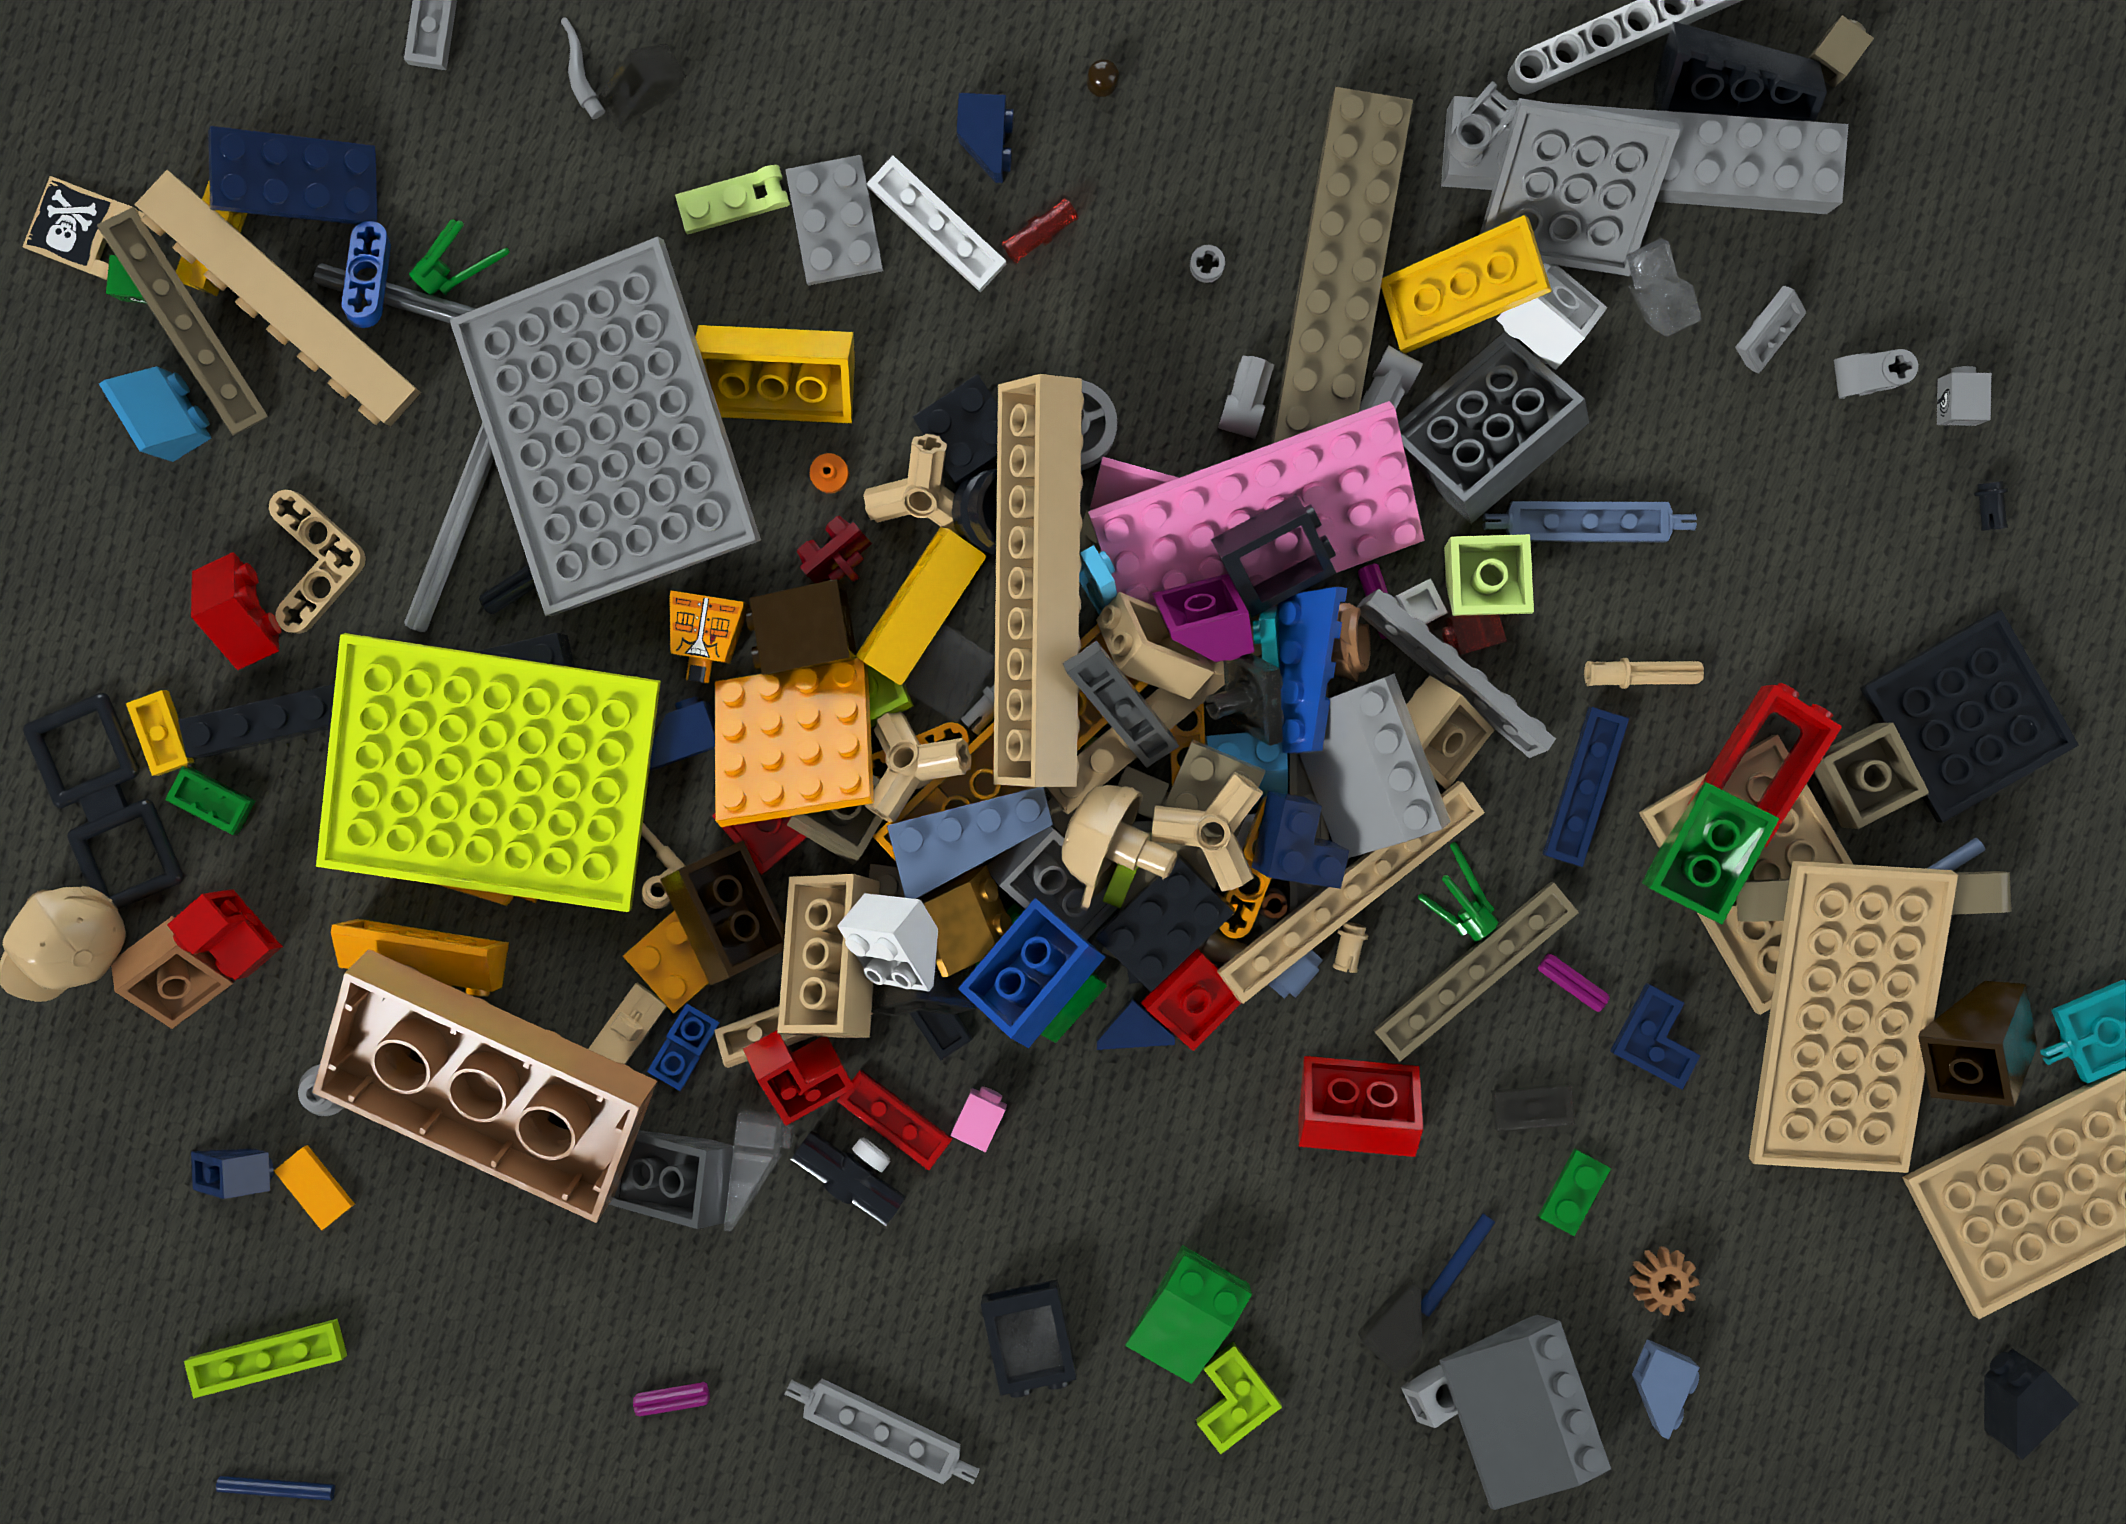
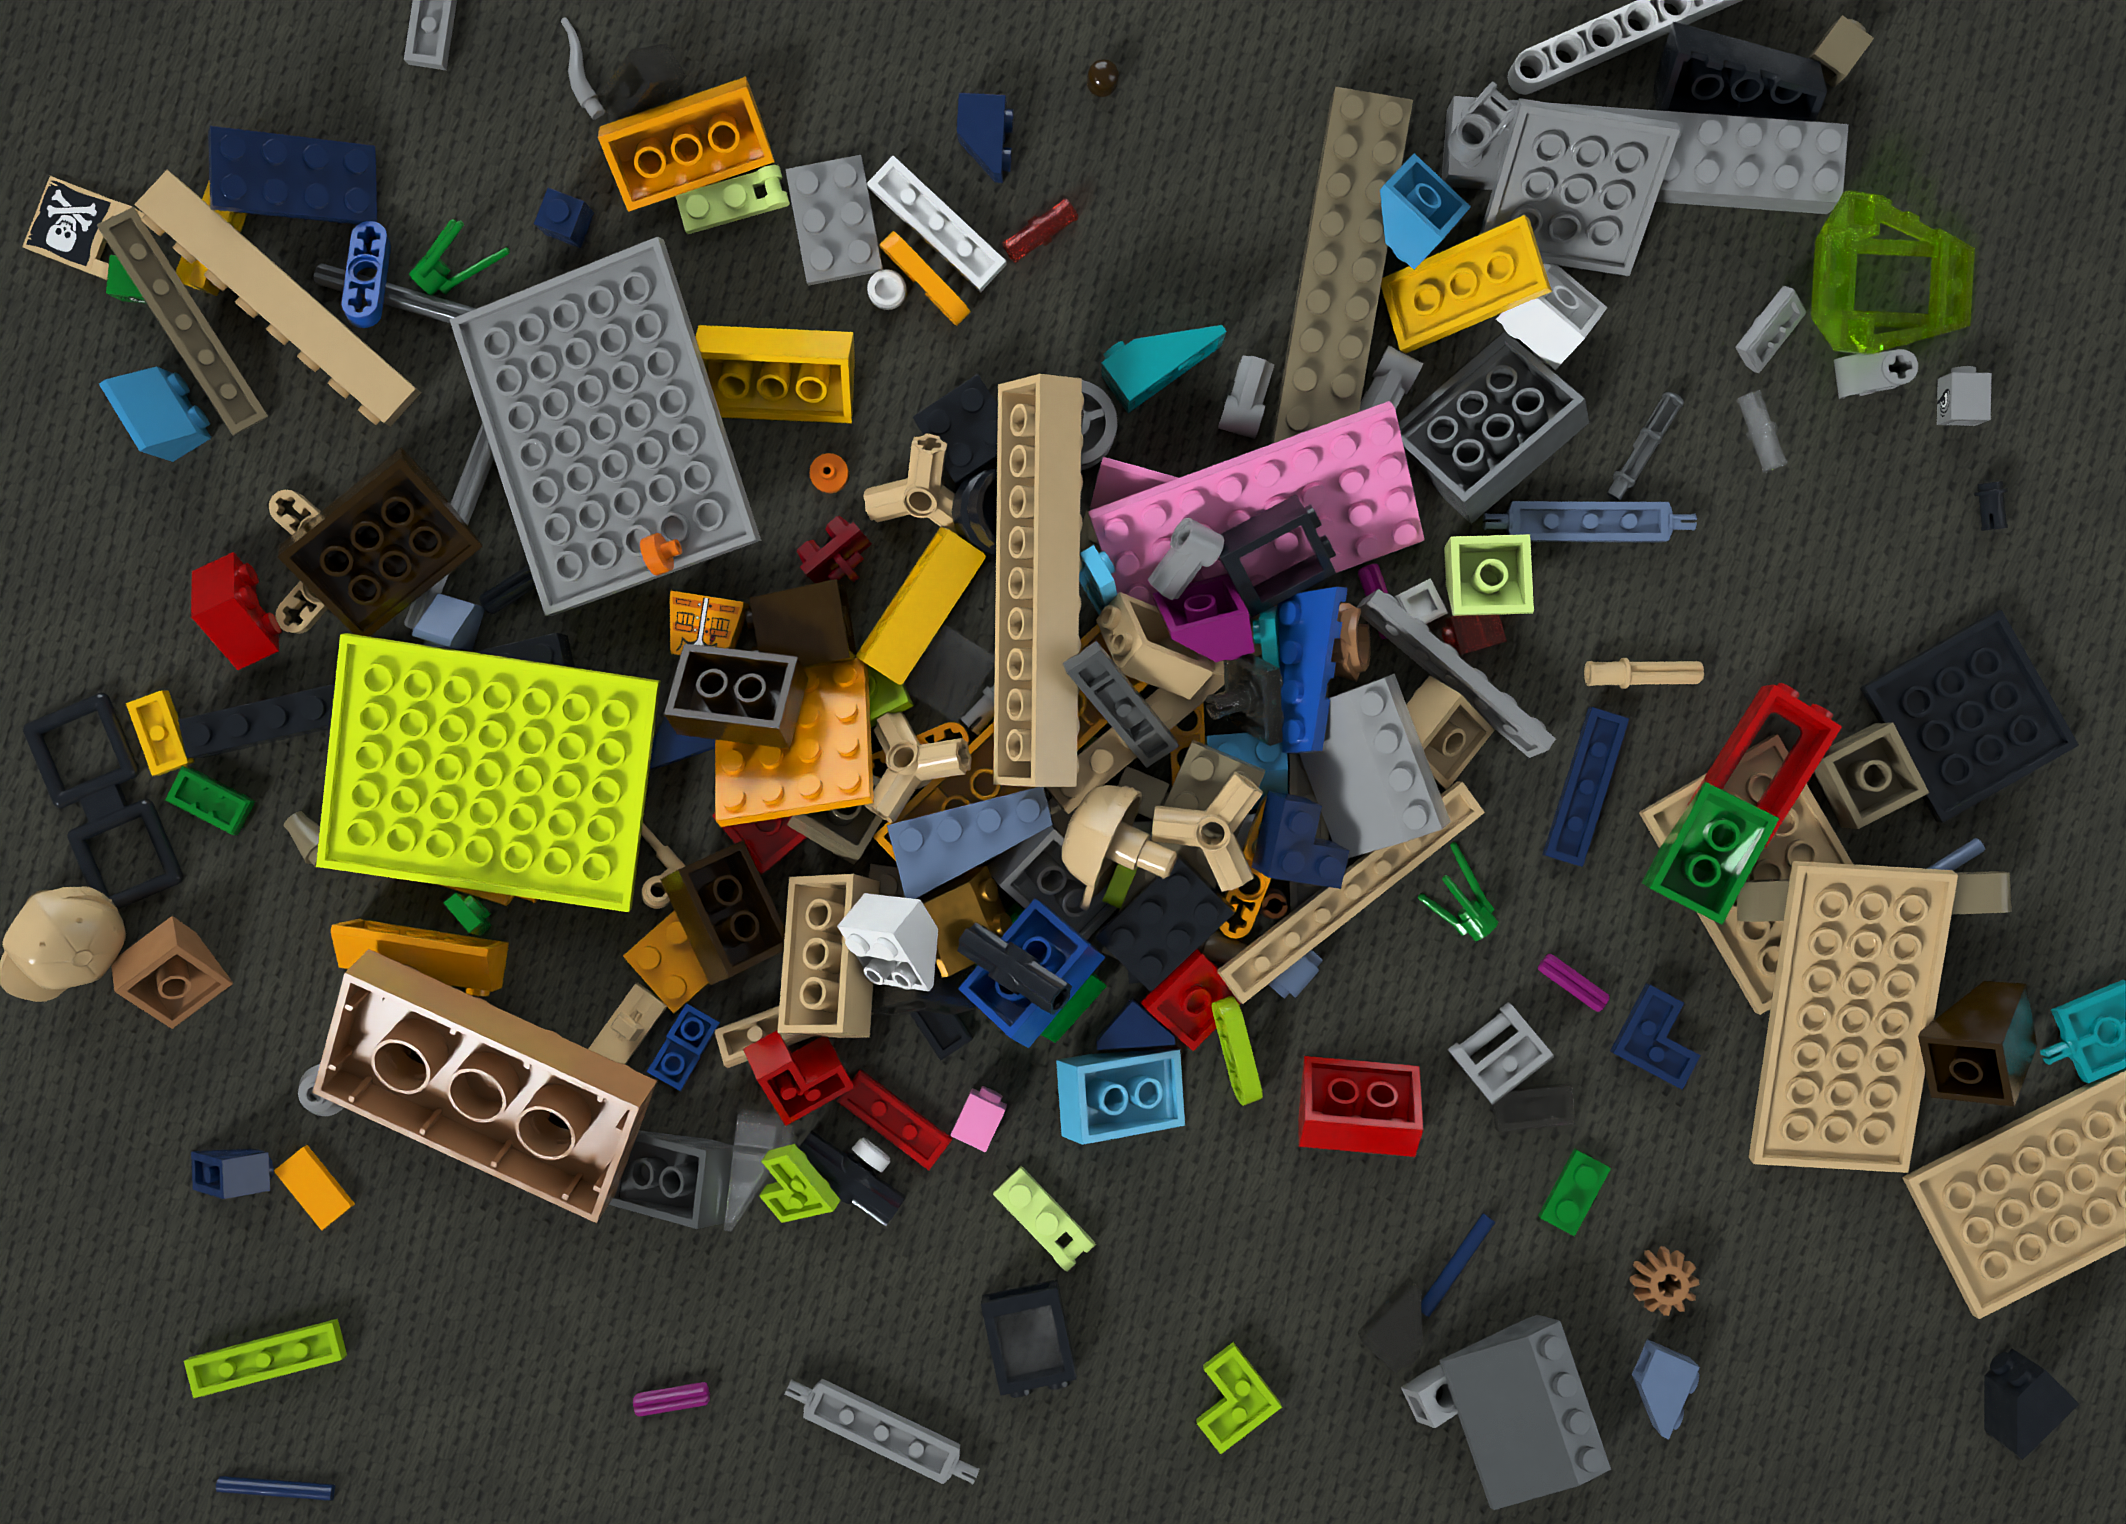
red brick [167,889,283,980] -> none
green slope [1125,1245,1252,1384] -> none
light grey bush [1190,245,1225,283] -> none
tan pin [1333,922,1368,973] -> none
dark tan plate [1373,882,1579,1062] -> none
clear brick [1626,238,1702,337] -> none
none -> dark brown slope [277,447,483,637]
none -> dark tan cone [284,811,321,868]
none -> sand blue slope [412,593,485,651]
none -> green plate [444,893,492,936]
none -> dark blue brick [534,188,594,248]
none -> light orange slope [598,77,774,212]
none -> orange tile [640,533,682,576]
none -> dark brown brick [664,643,808,749]
none -> lime plate [759,1144,841,1223]
none -> white tile [867,269,907,310]
none -> light orange beam [879,231,971,326]
none -> black piece [957,922,1072,1015]
none -> yellowish green plate [993,1166,1096,1272]
none -> medium azure slope [1056,1048,1185,1145]
none -> teal slope [1101,325,1227,413]
none -> light grey piece [1148,518,1224,600]
none -> lime beam [1212,996,1263,1106]
none -> dark azure slope [1380,153,1471,270]
none -> light grey plate [1447,1002,1554,1105]
none -> dark grey piece [1606,392,1684,501]
none -> clear pin [1736,390,1788,473]
none -> clear neon green windscreen [1811,190,1975,355]

